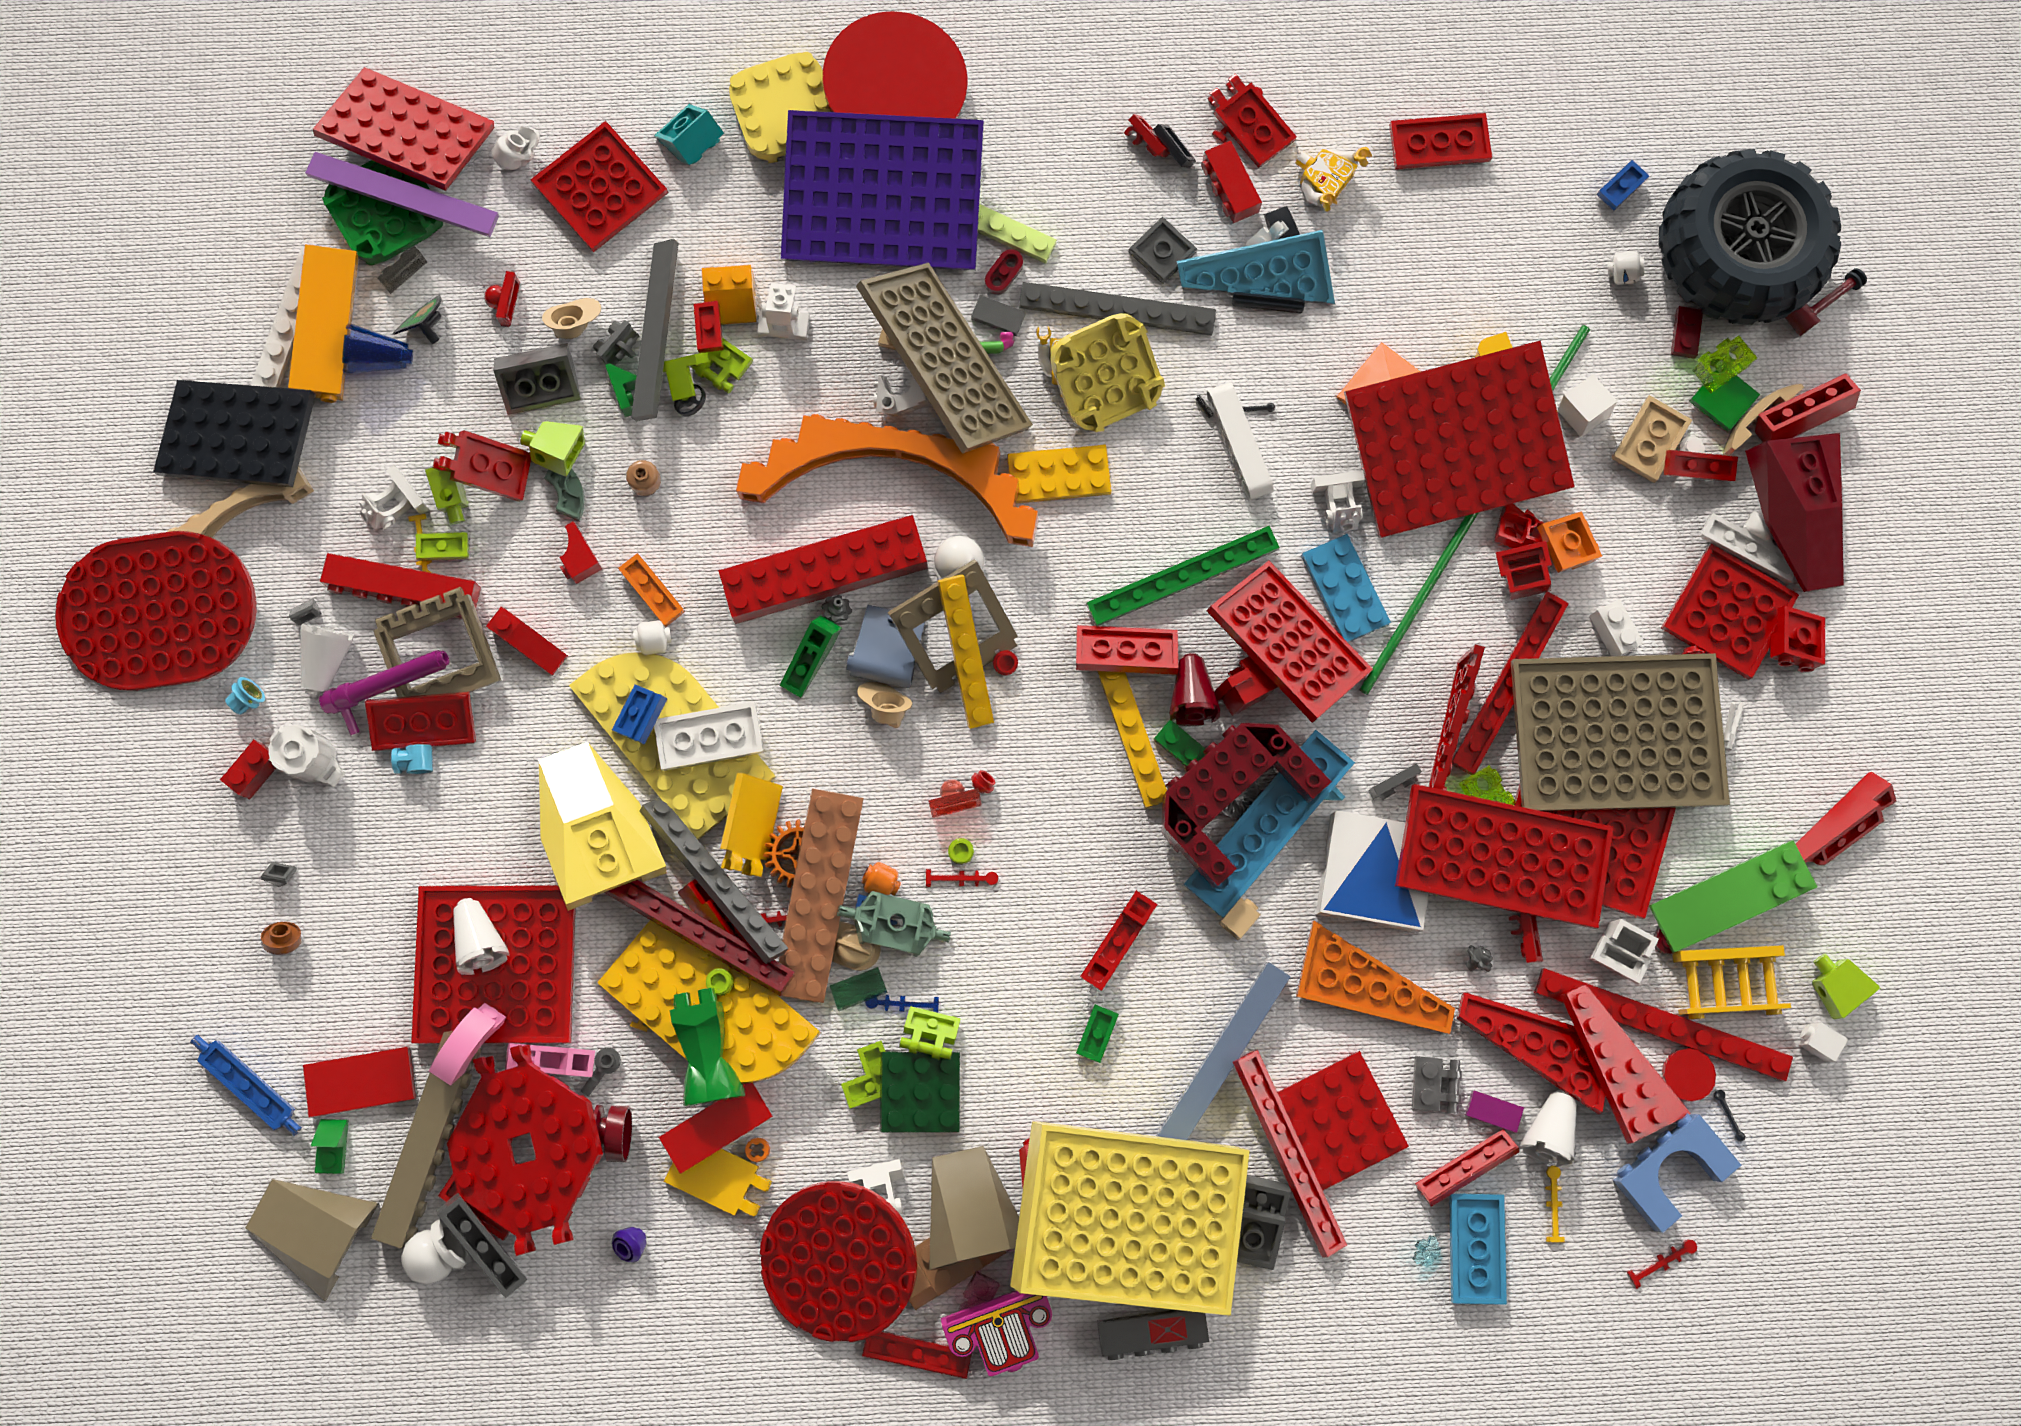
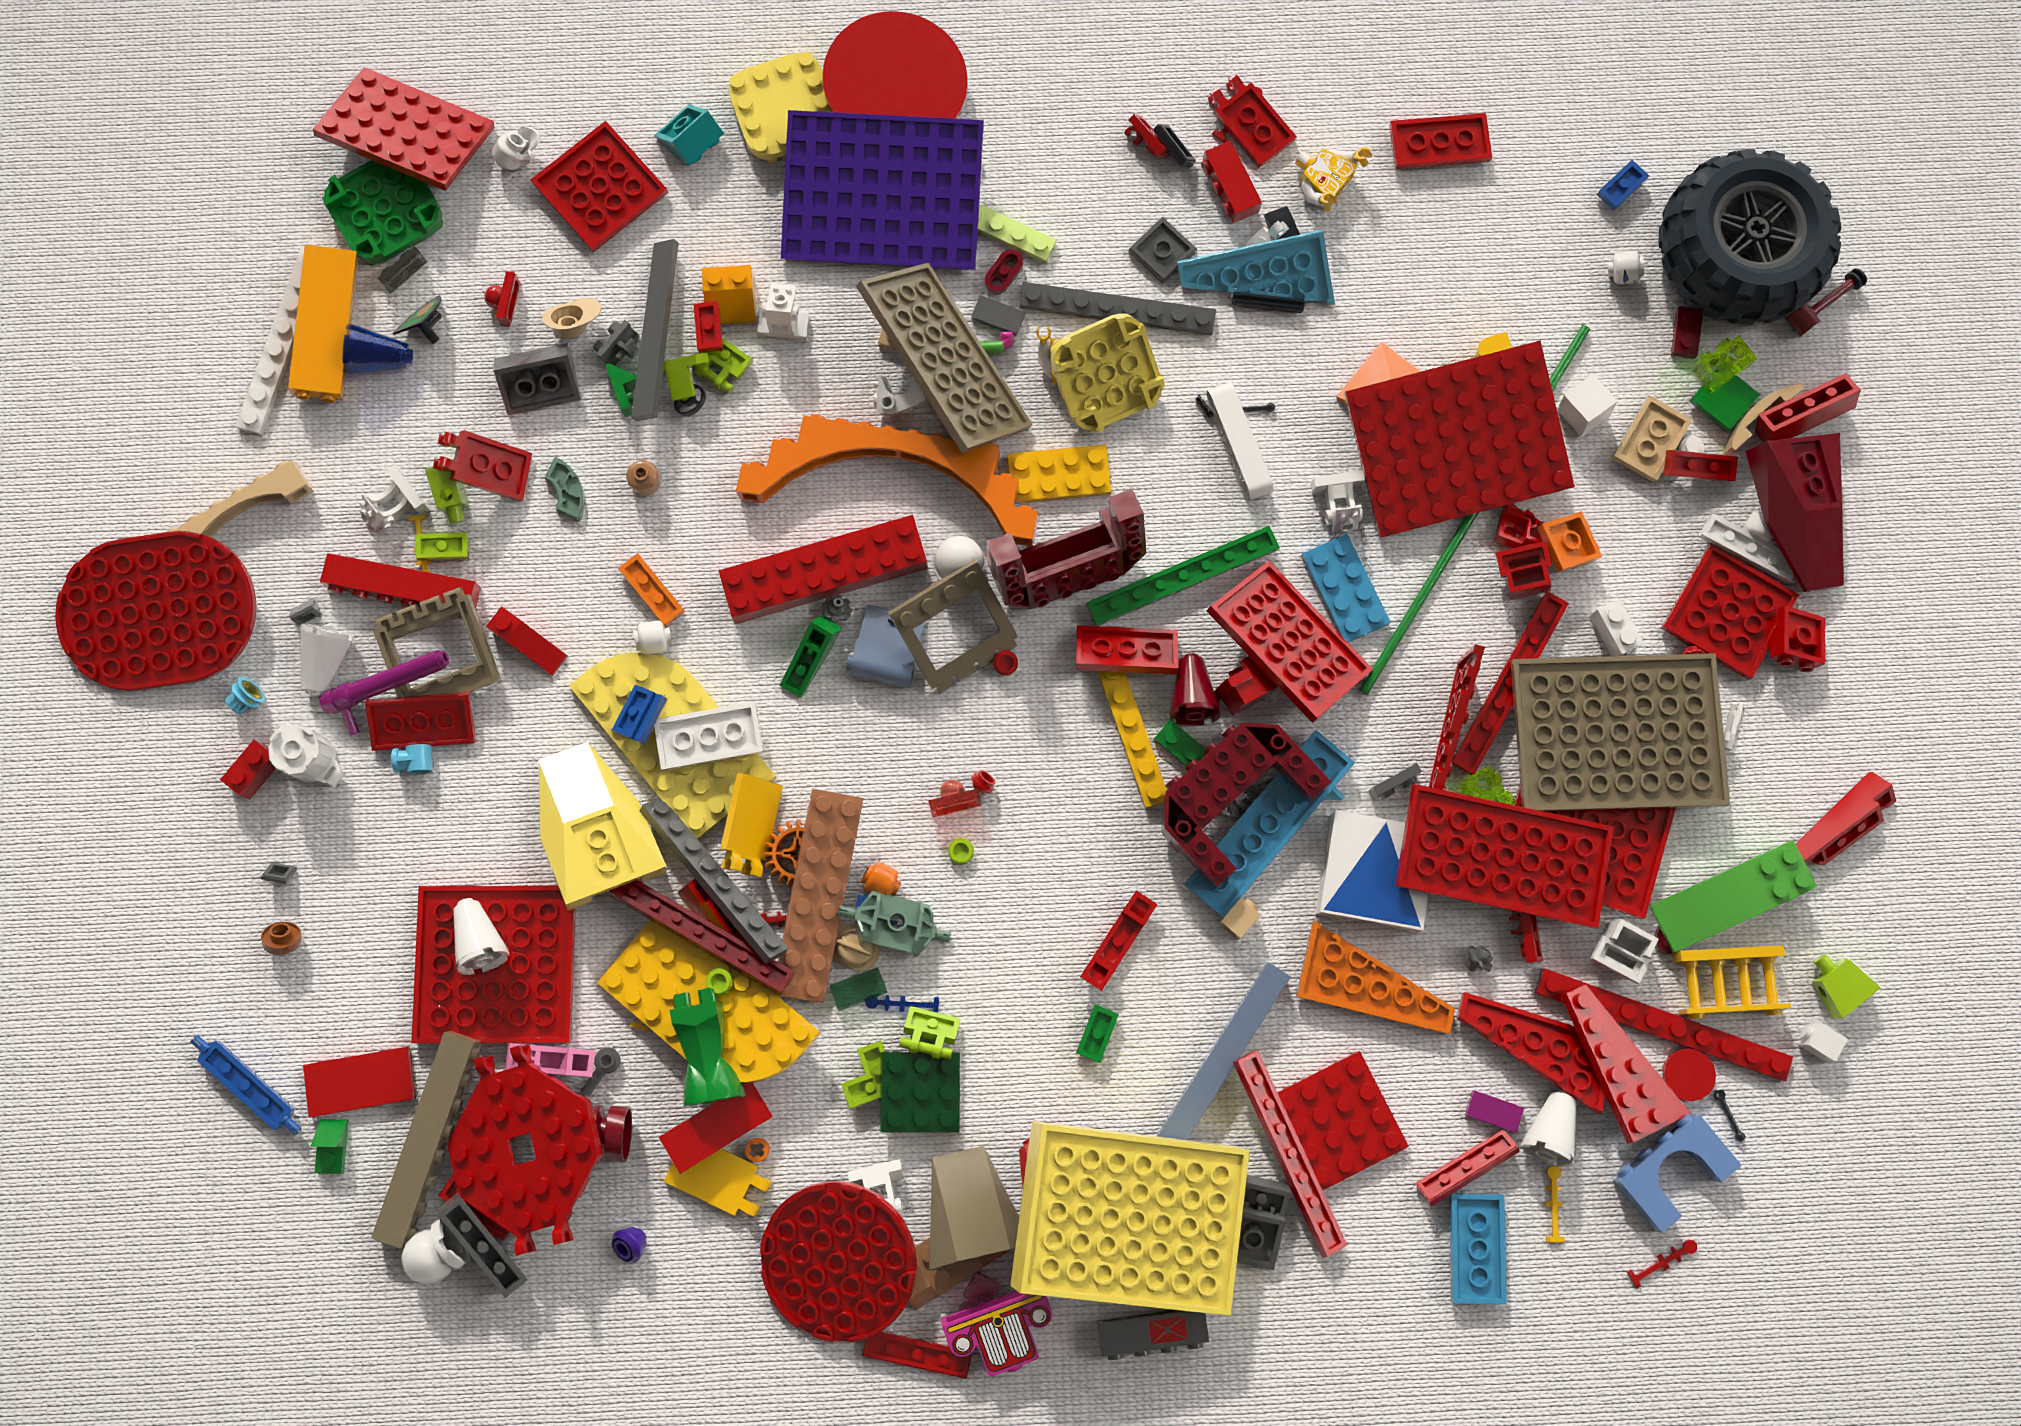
black plate [153,380,316,488] -> none
dark tan wedge [245,1179,379,1301] -> none
medium lavender tile [305,152,499,237] -> none
bright pink arch [429,1003,506,1086] -> none
torso [520,421,585,477] -> none
red arch [559,521,603,584] -> none
tan piece [857,682,912,728] -> none
red piece [926,869,999,887] -> none
yellow plate [937,575,994,729] -> none
flat silver plate [1412,1056,1463,1113] -> none
clear light blue plant [1412,1235,1441,1267] -> none
none -> dark red wedge [985,489,1147,609]

